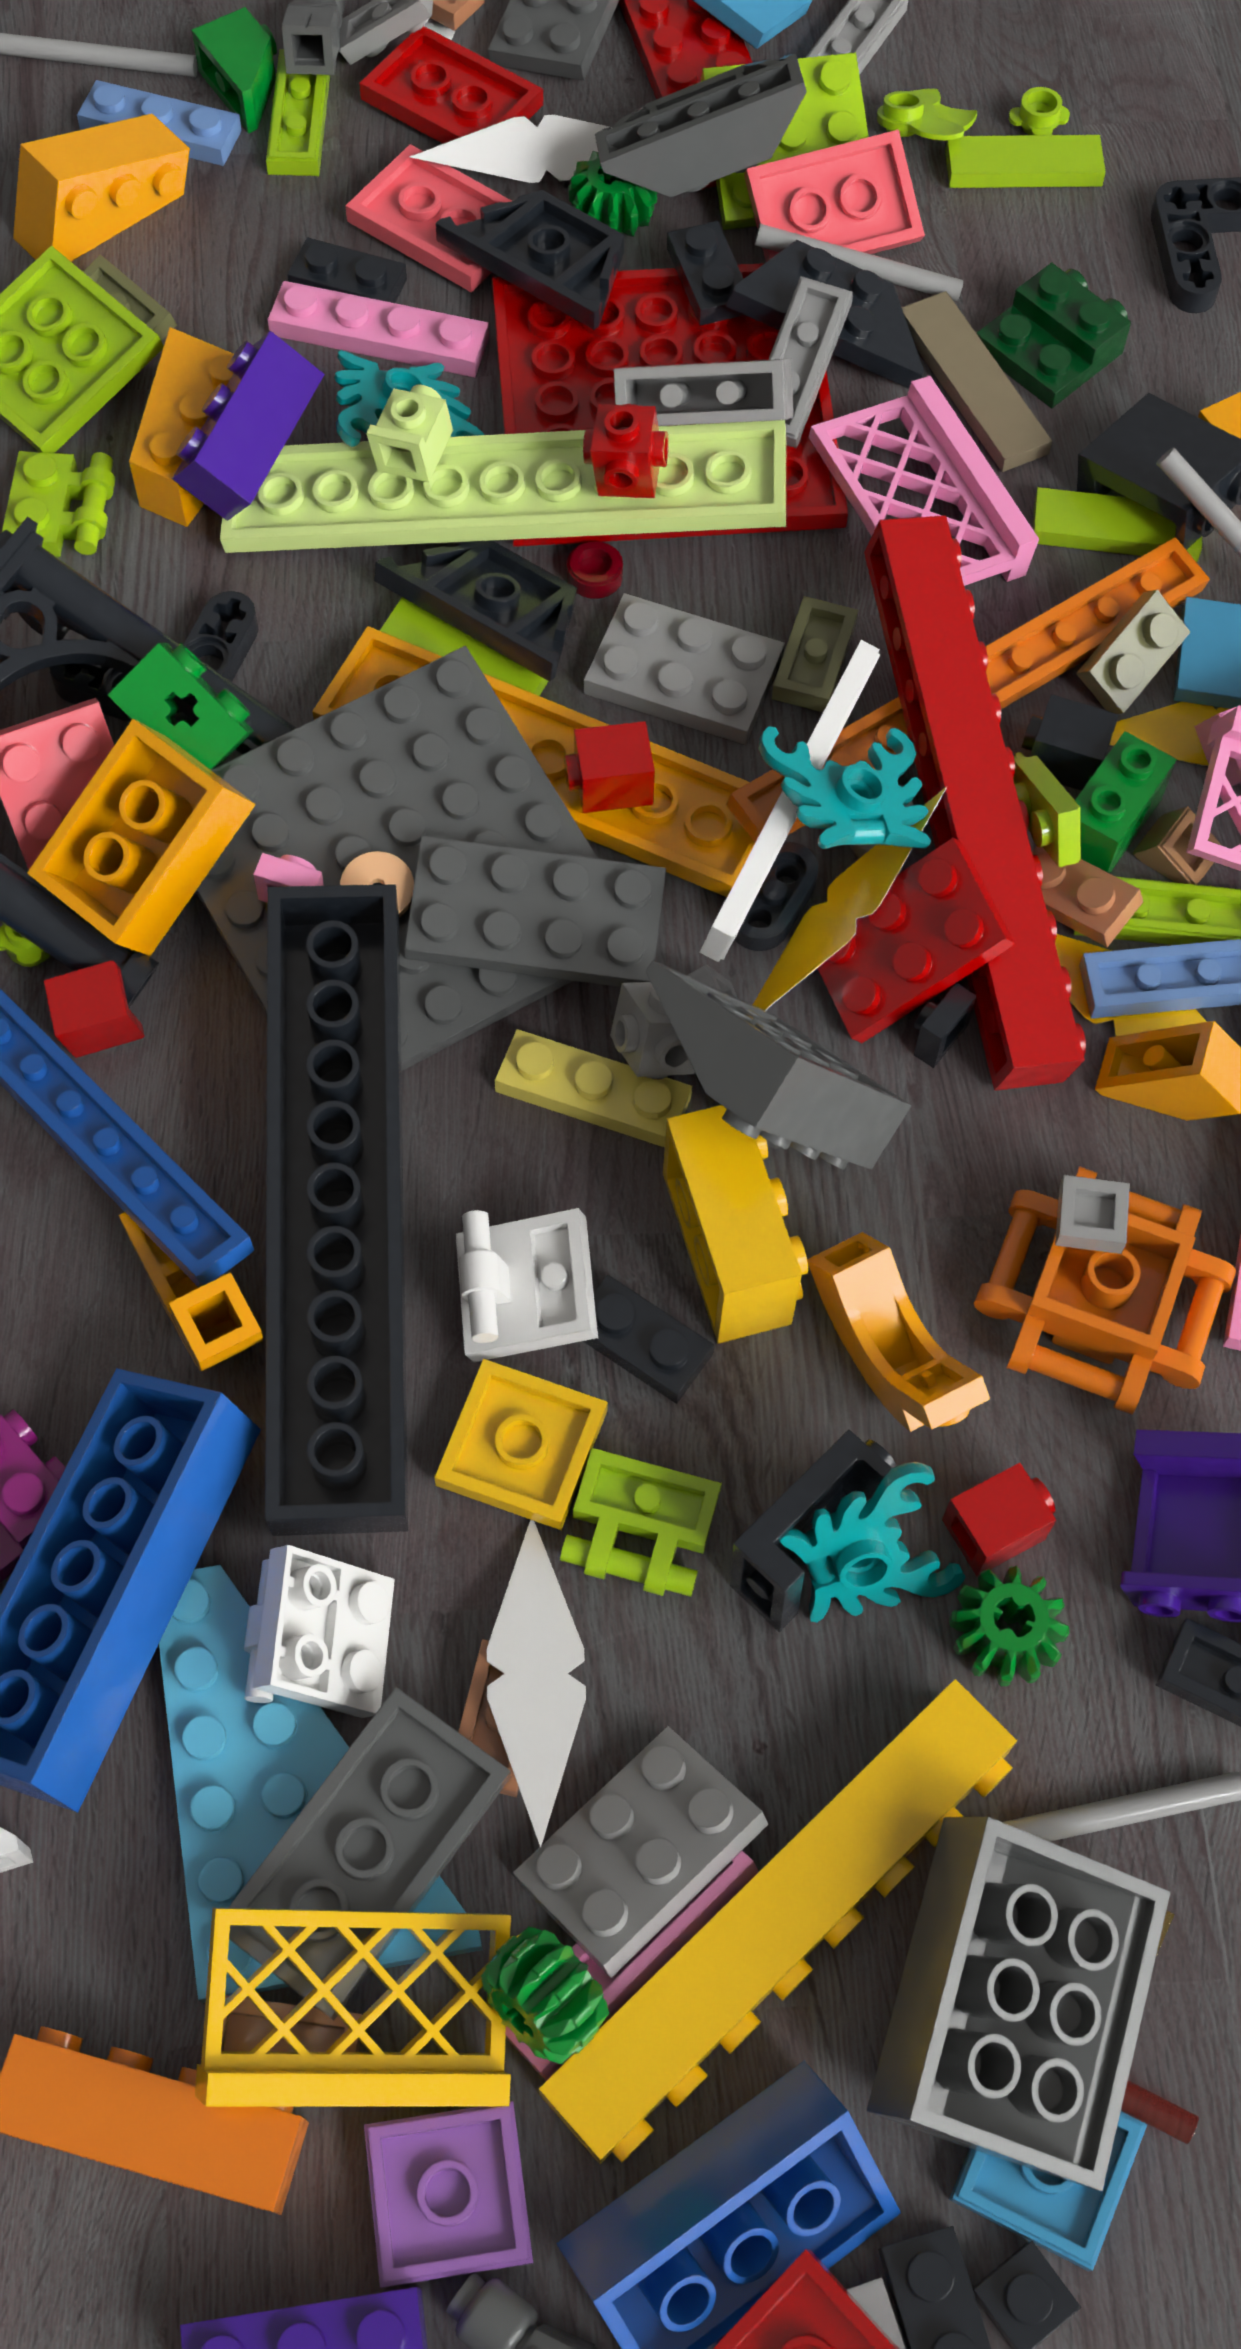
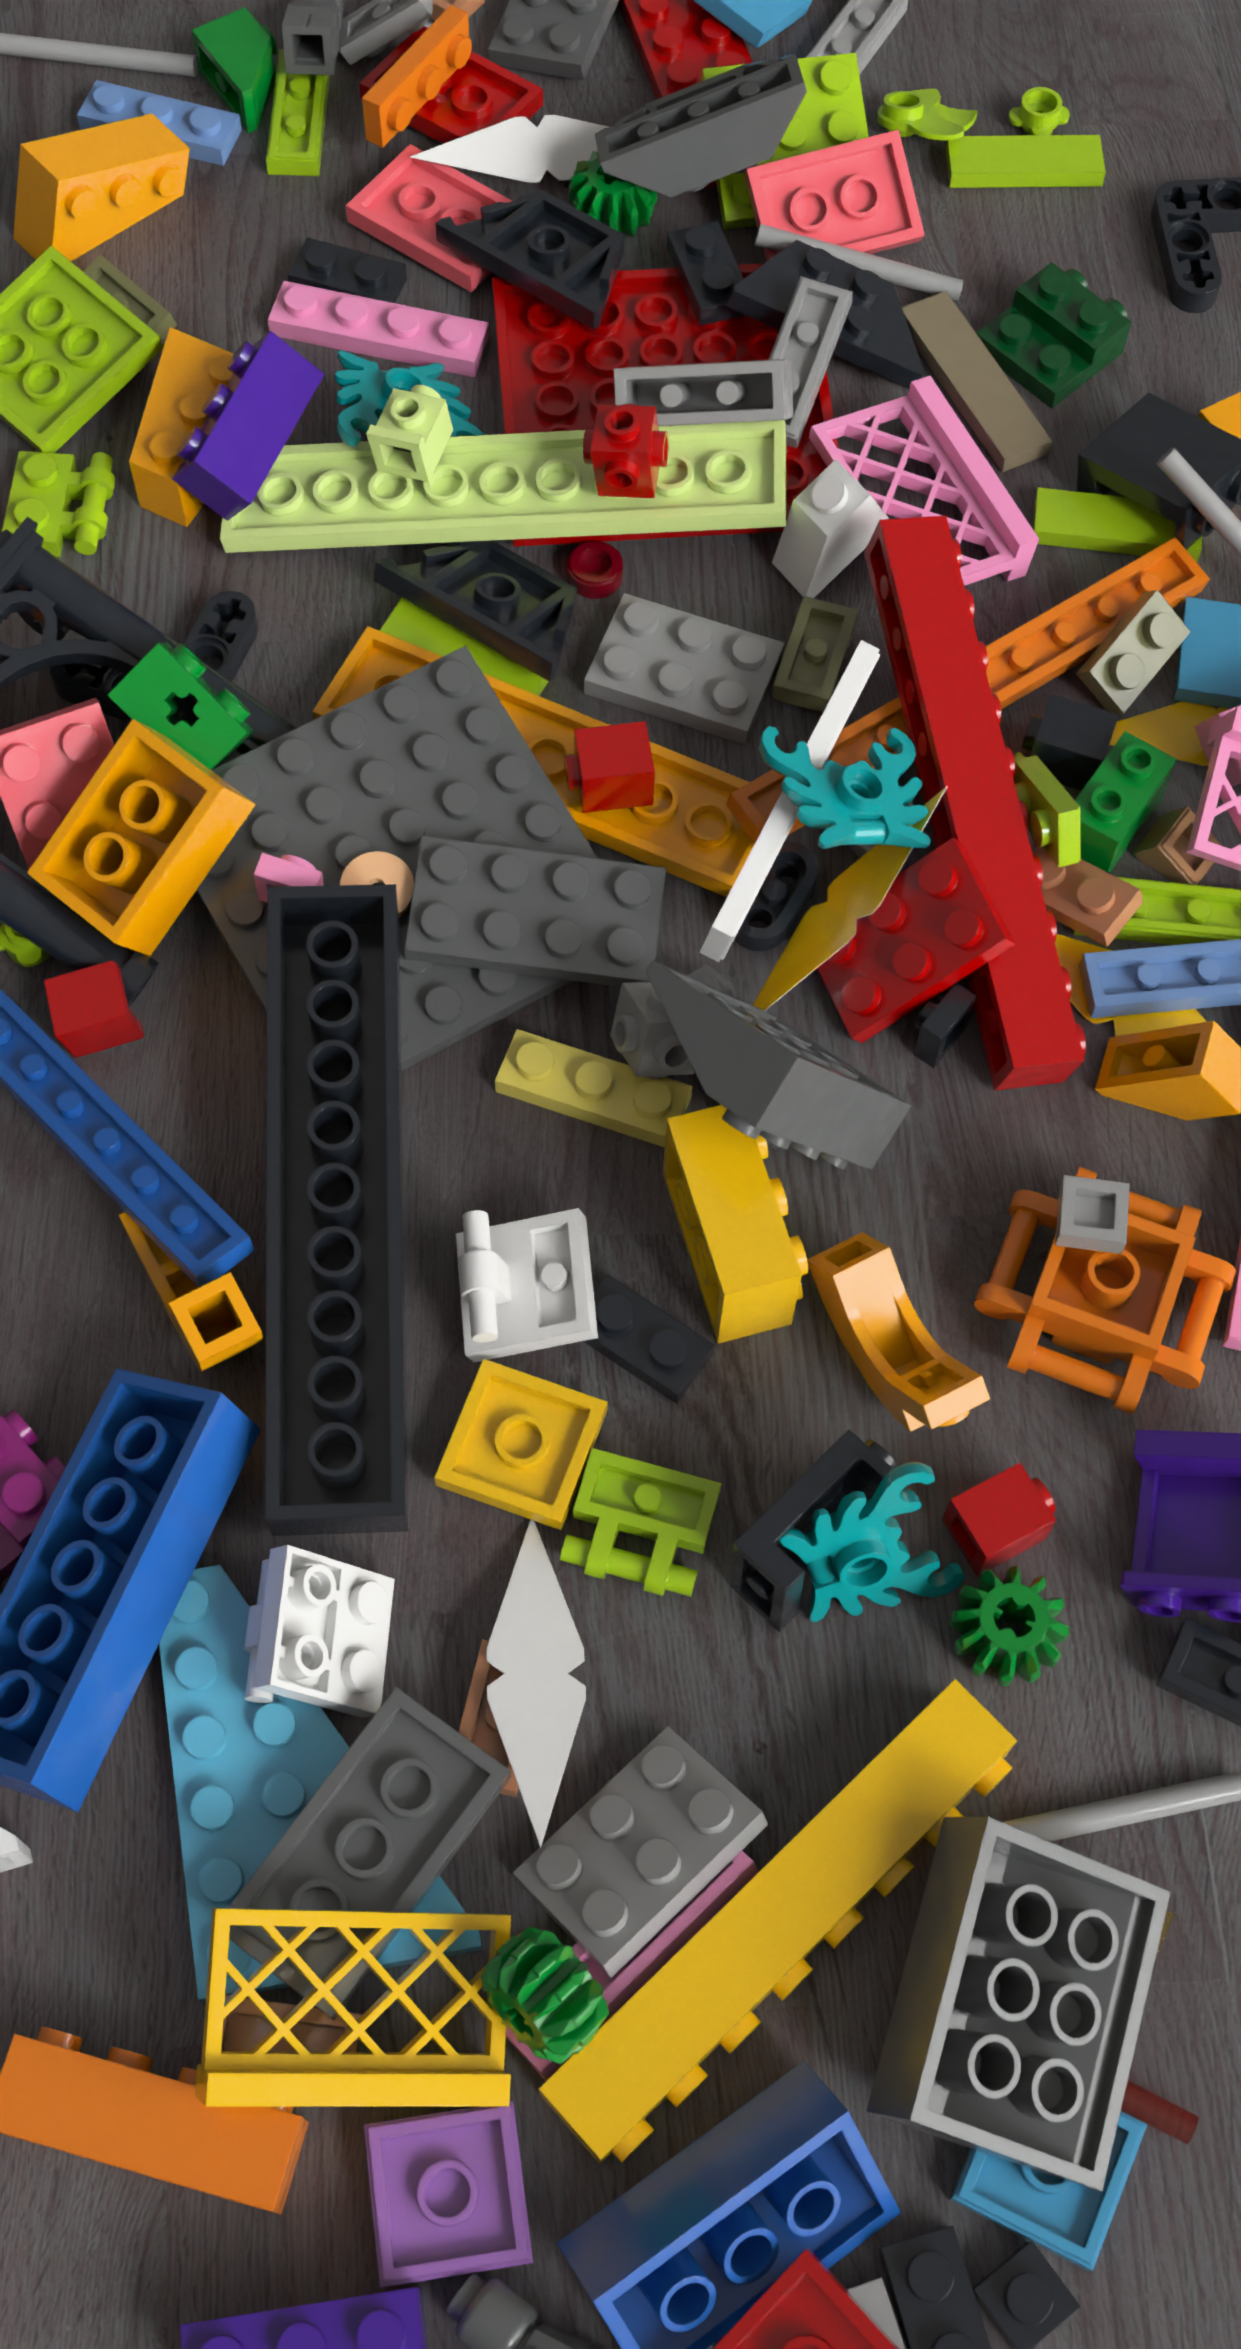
none -> orange plate [362,5,472,148]
none -> white slope [772,459,889,598]

